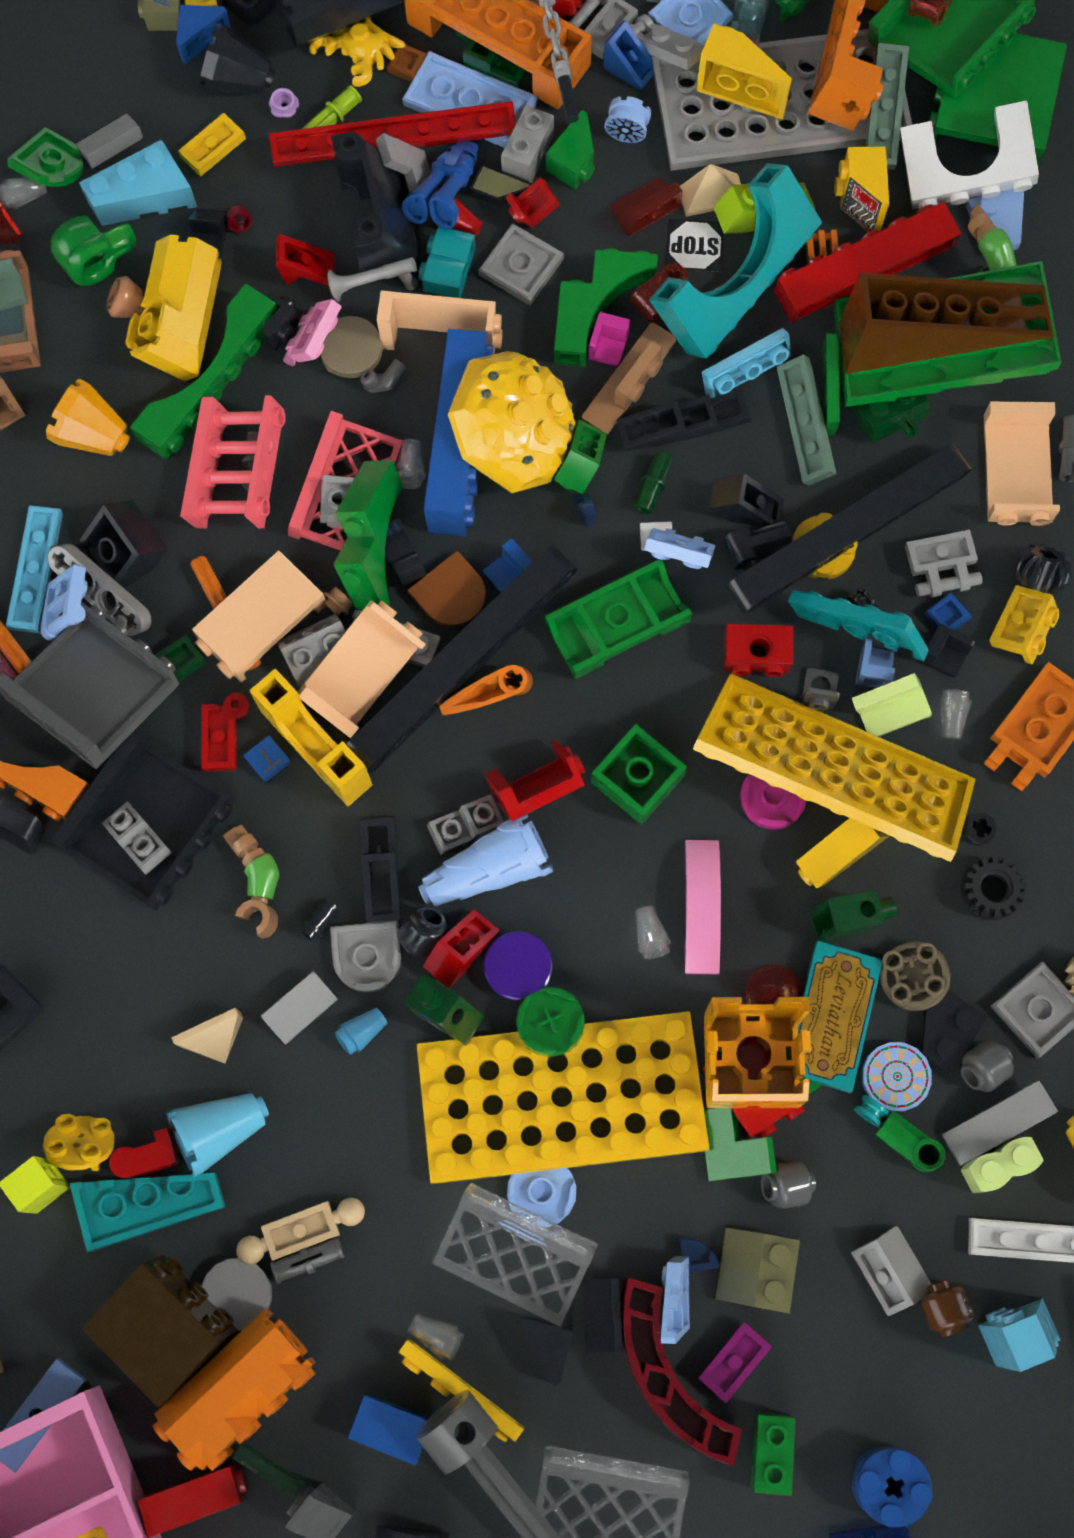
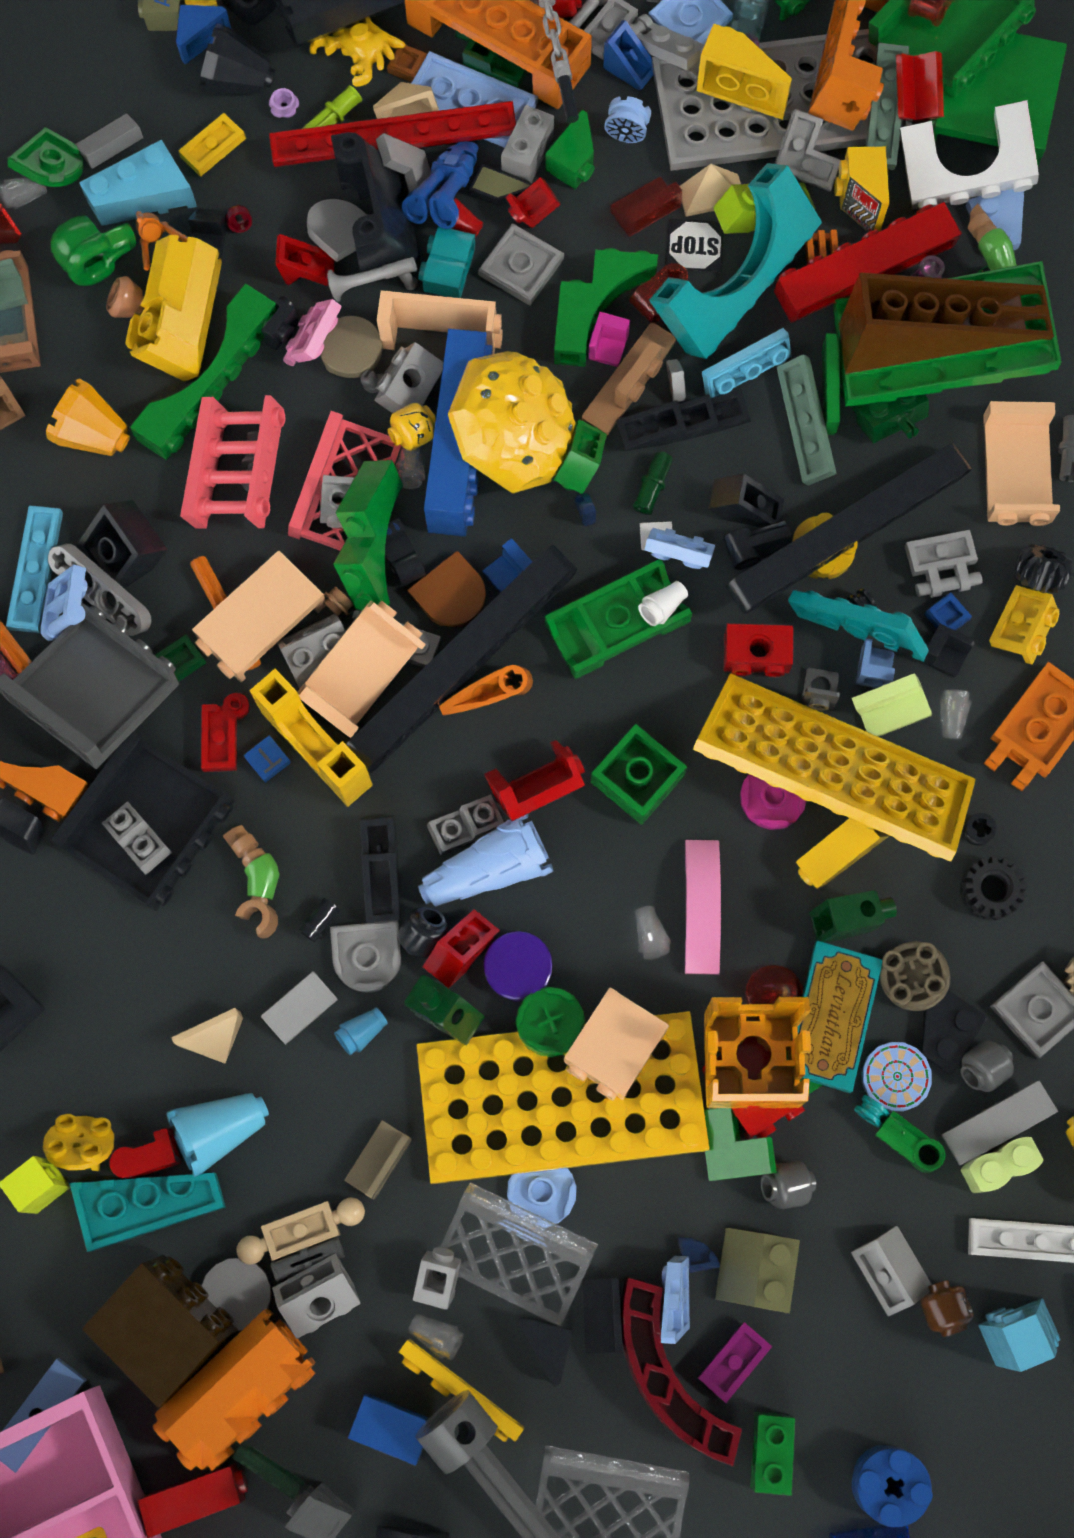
none -> orange plant [136,211,188,271]
none -> light grey brick [272,1253,361,1339]
none -> light grey tile [307,199,367,262]
none -> dark tan panel [344,1120,412,1200]
none -> tan slope [373,82,440,119]
none -> light grey brick [374,342,444,413]
none -> yellow head [388,403,436,451]
none -> light grey brick [413,1247,461,1310]
none -> light nougat panel [564,988,669,1101]
none -> white cone [639,581,688,626]
none -> light grey tile [666,359,686,402]
none -> light grey tile [774,109,840,192]
none -> red panel [896,51,944,123]
none -> clear piece [911,256,945,278]

